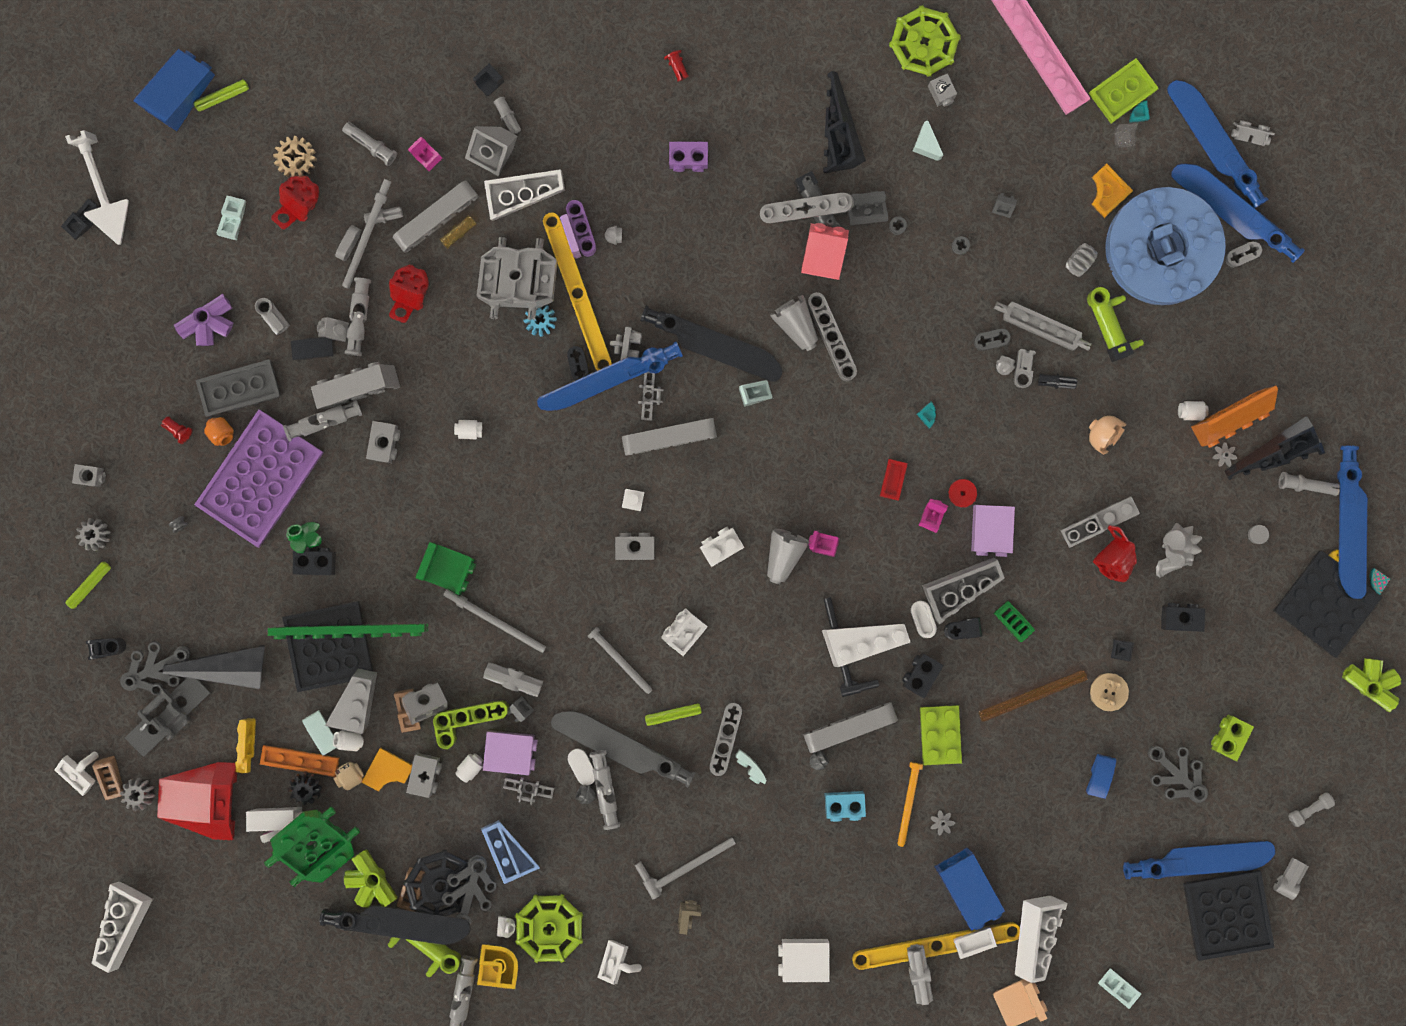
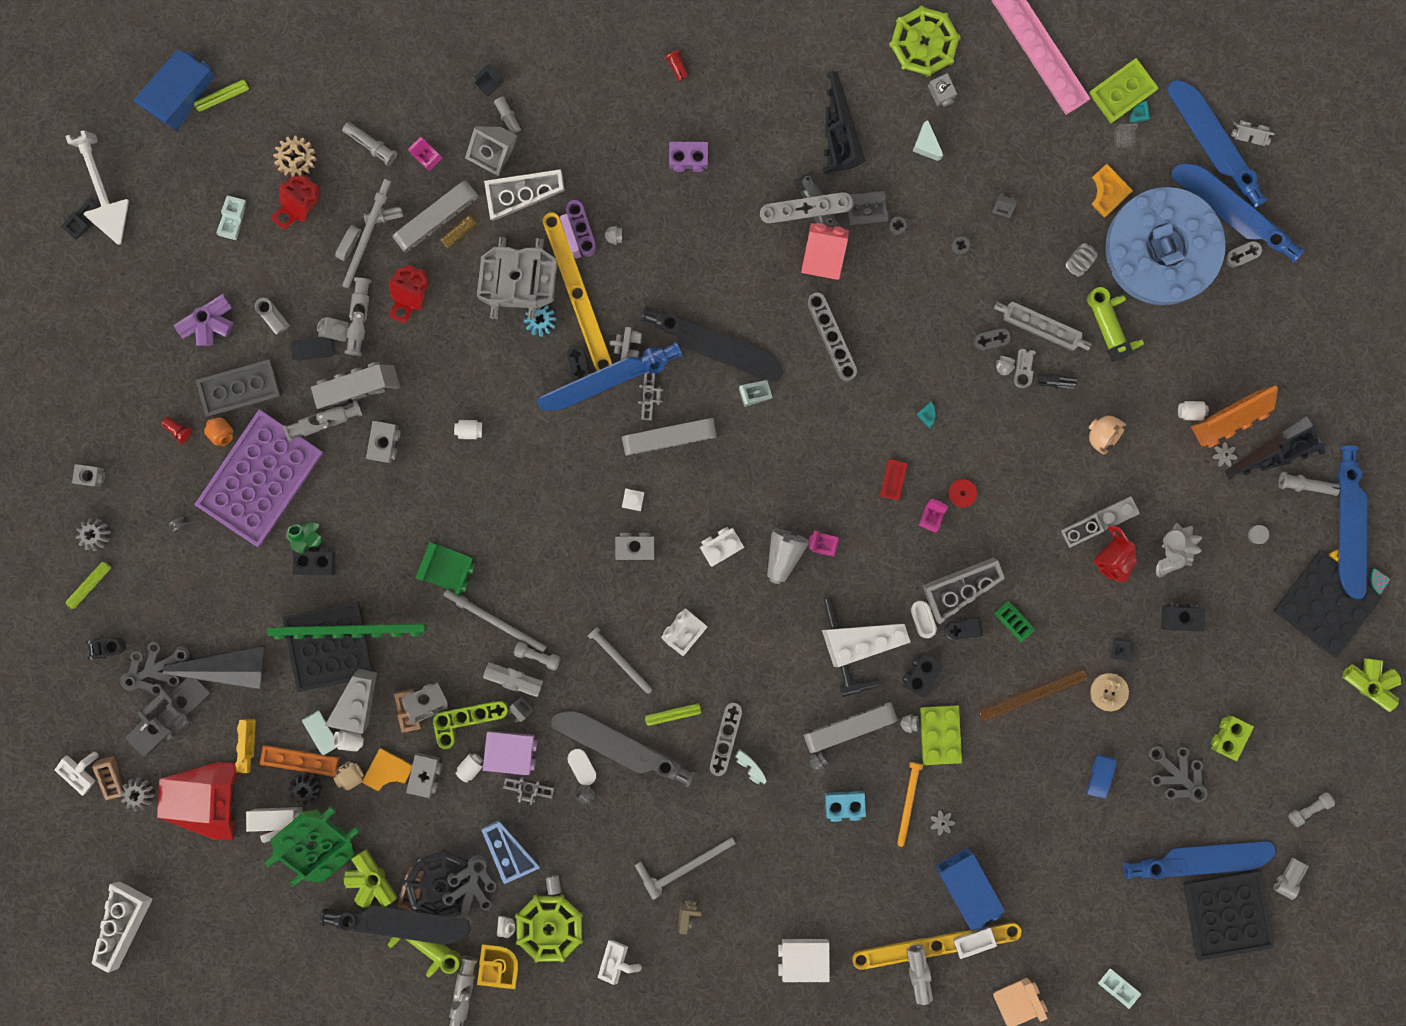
light grey piece [590,750,620,830] -> none
light grey cone [770,295,818,351] -> none
lavender brick [971,505,1015,557] -> none
white wedge [1015,896,1067,983] -> none
none -> light grey piece [513,642,561,671]
none -> light grey hinge [545,874,561,895]
none -> light grey plate [900,714,919,733]

